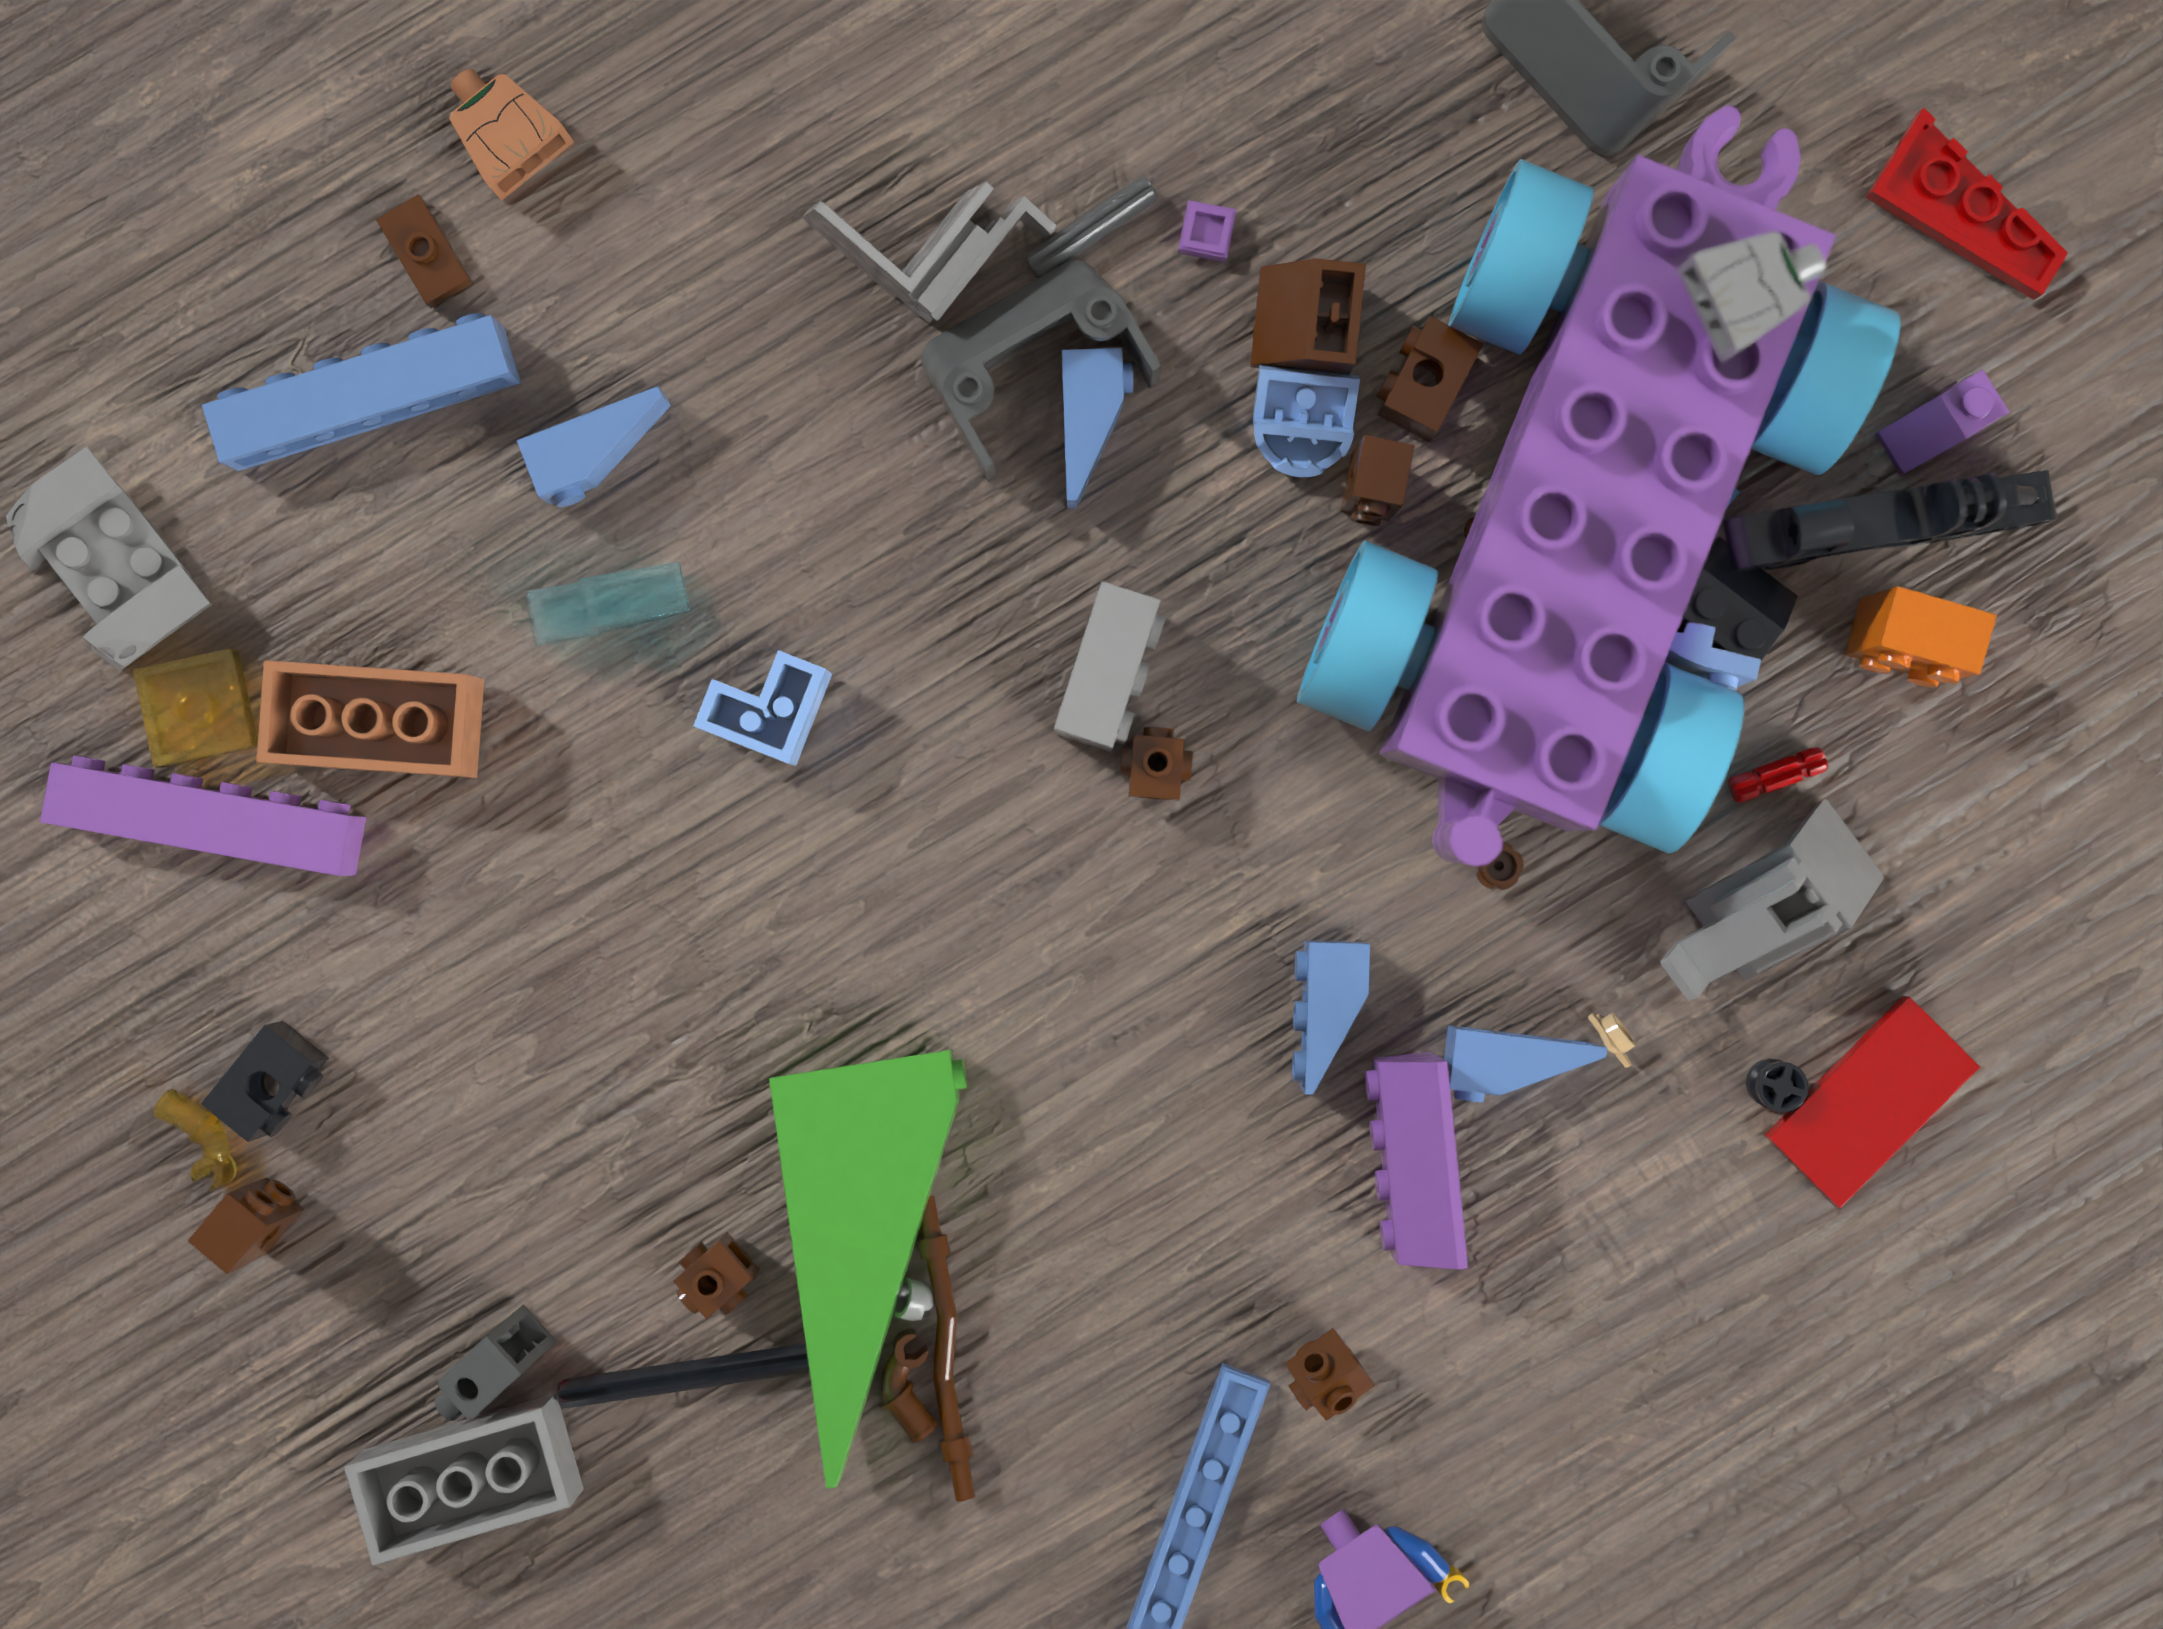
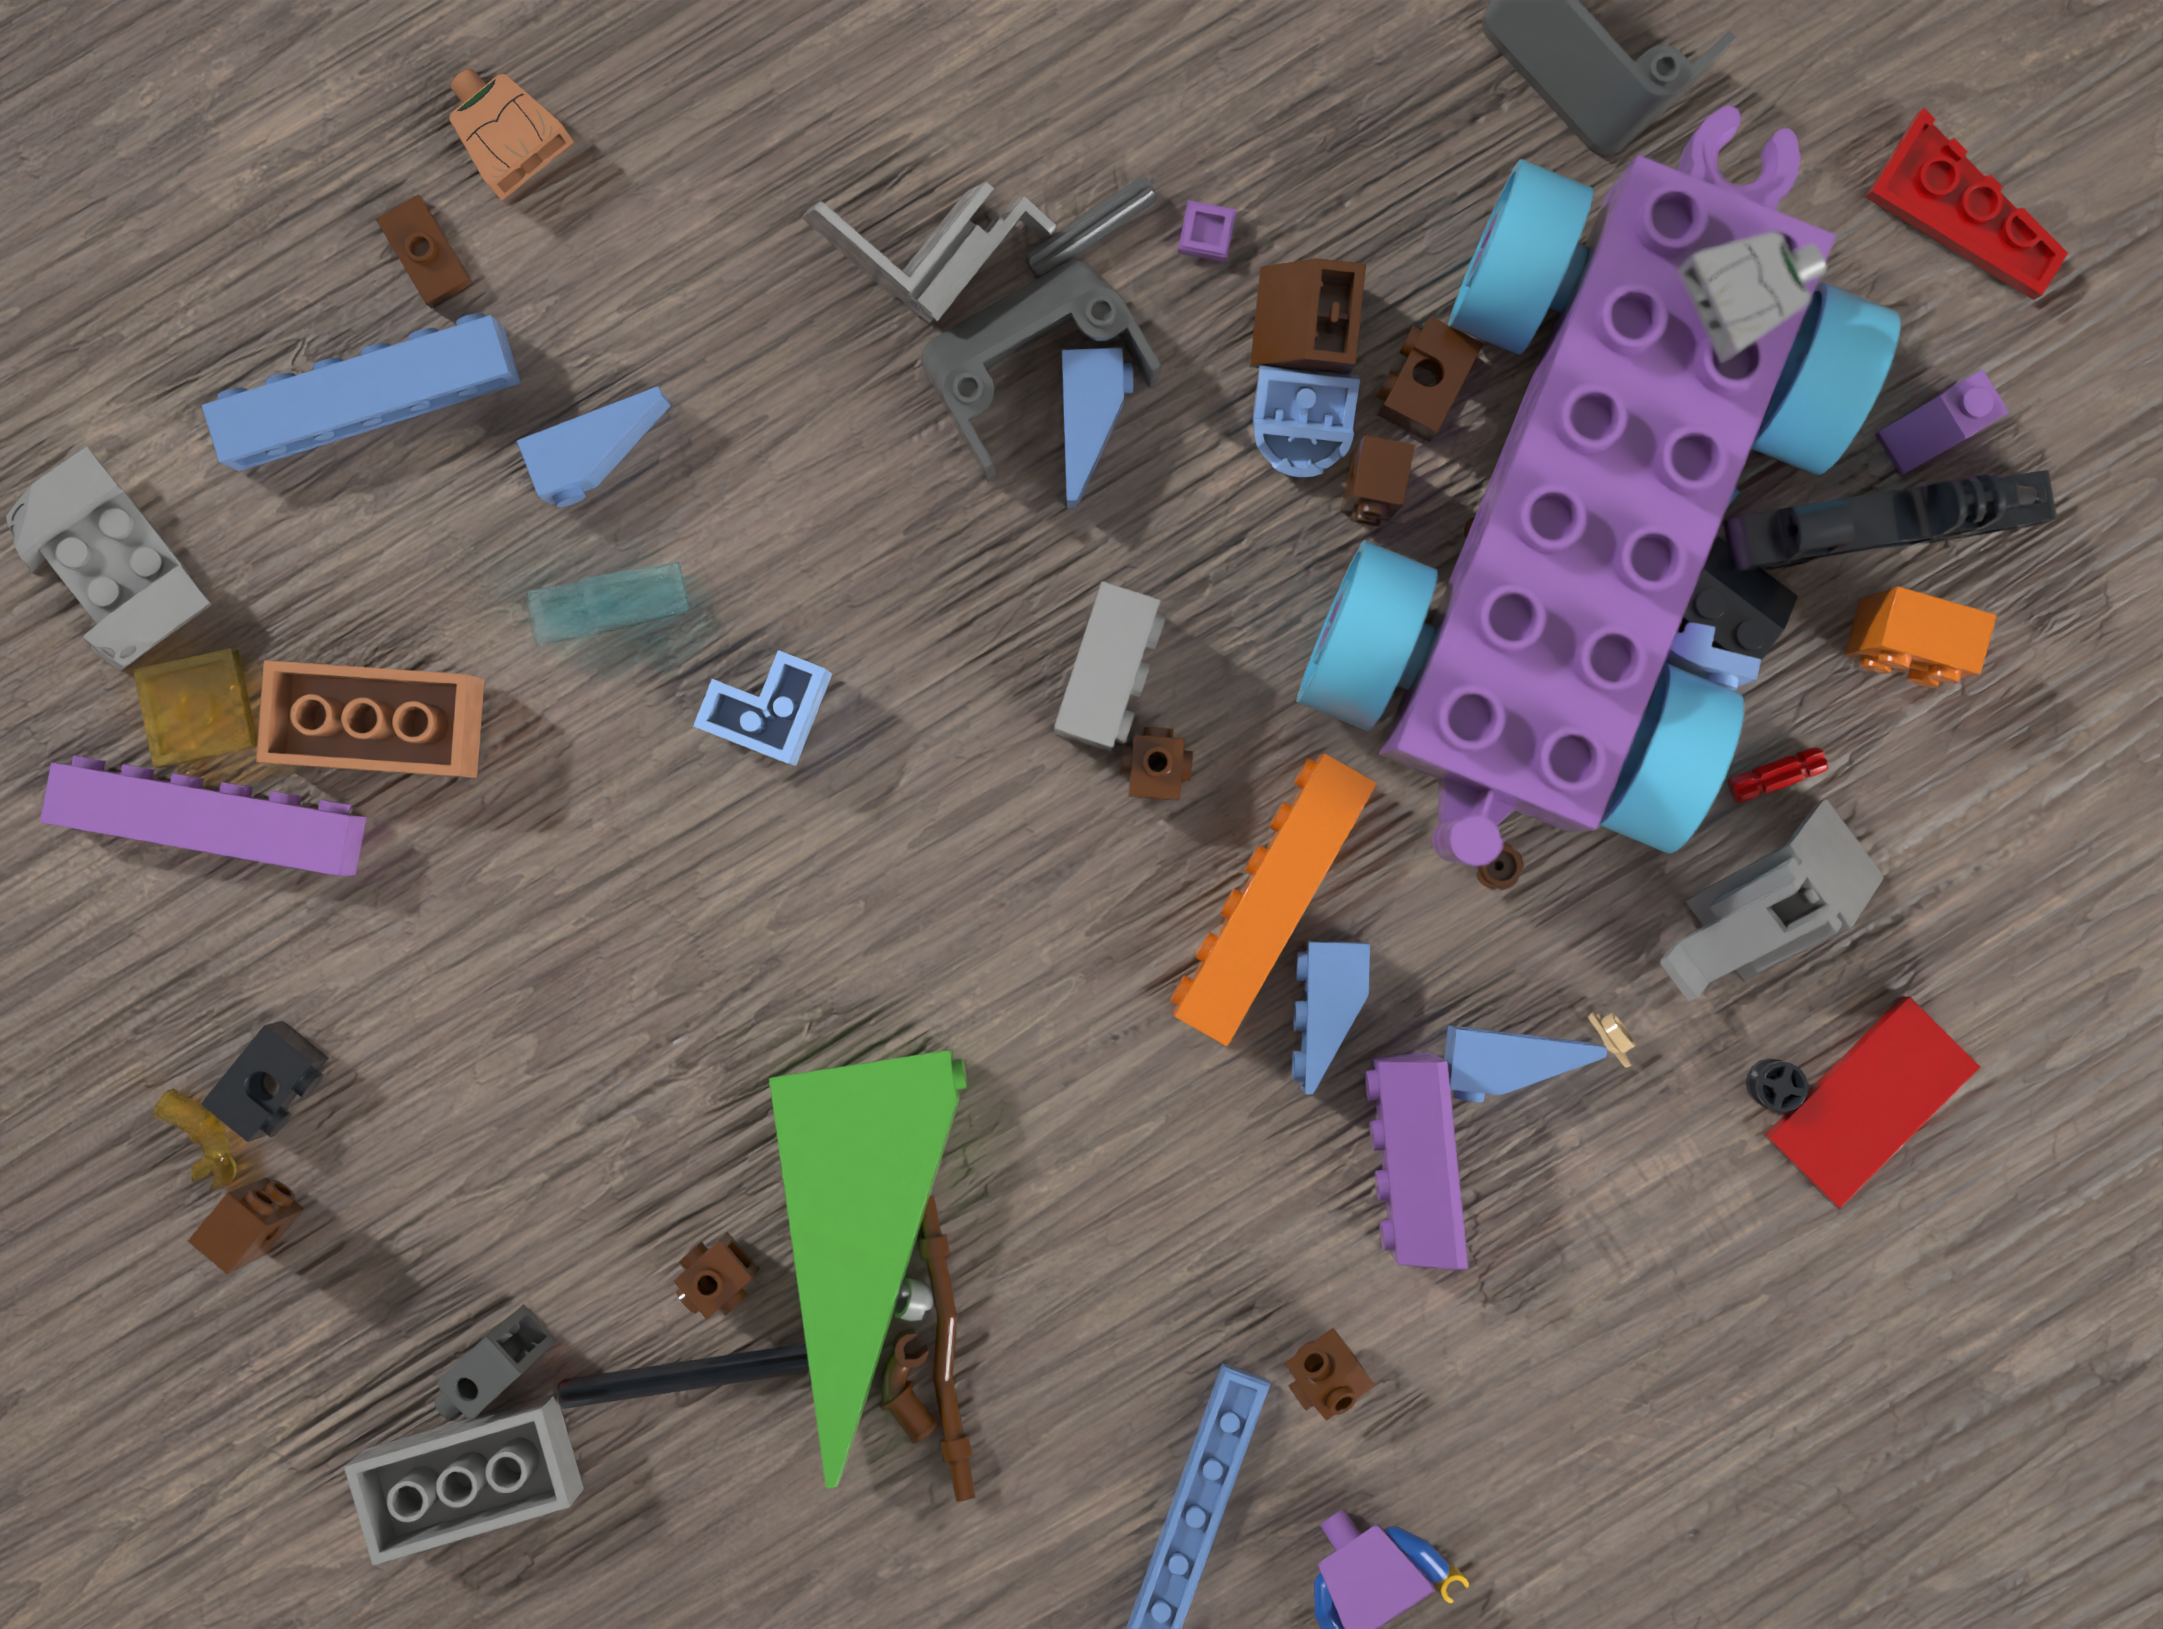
none -> orange brick [1170,753,1377,1047]

